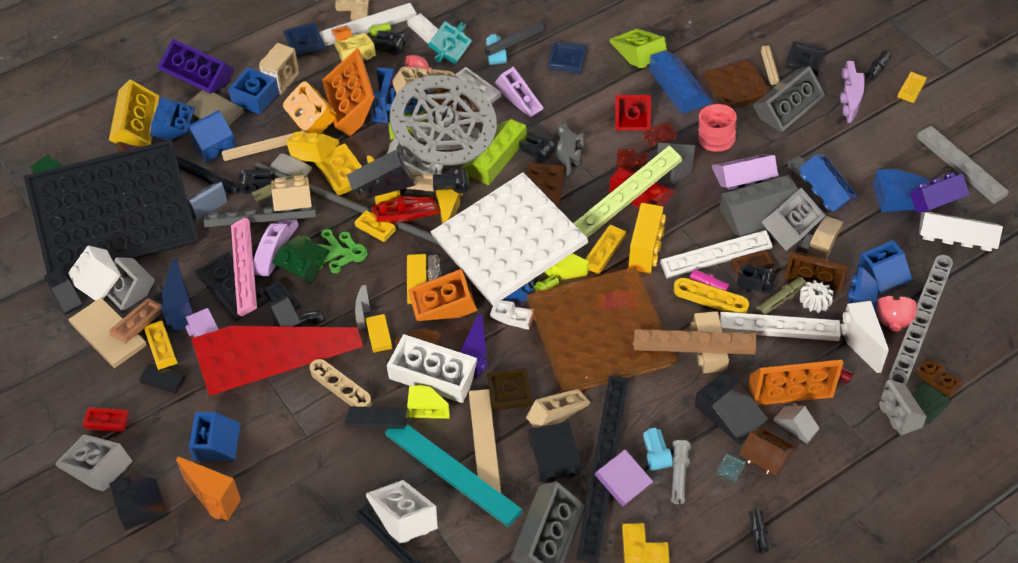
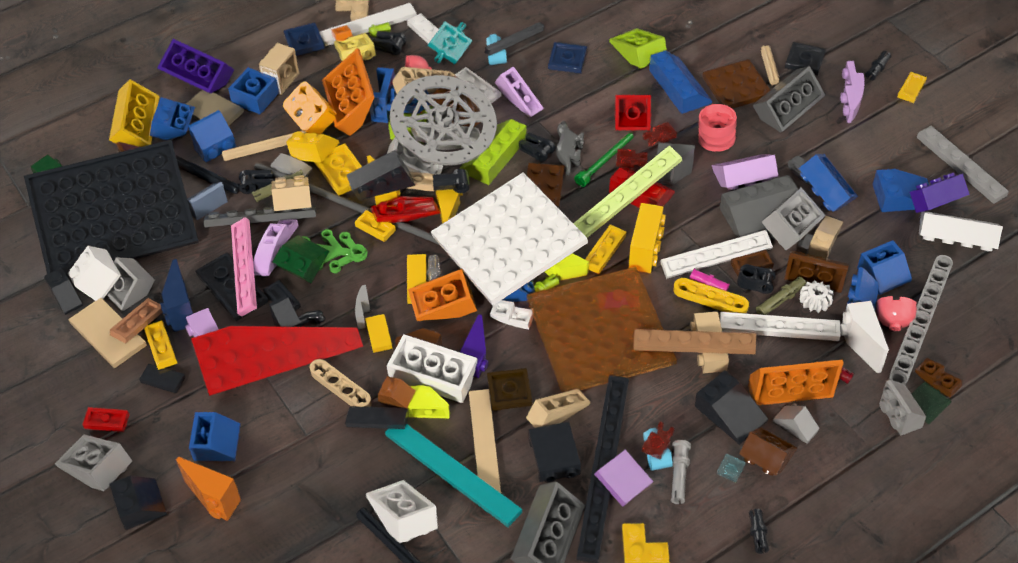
none -> dark orange slope [378,376,416,408]
none -> green piece [574,133,634,187]
none -> clear red plate [642,421,675,460]

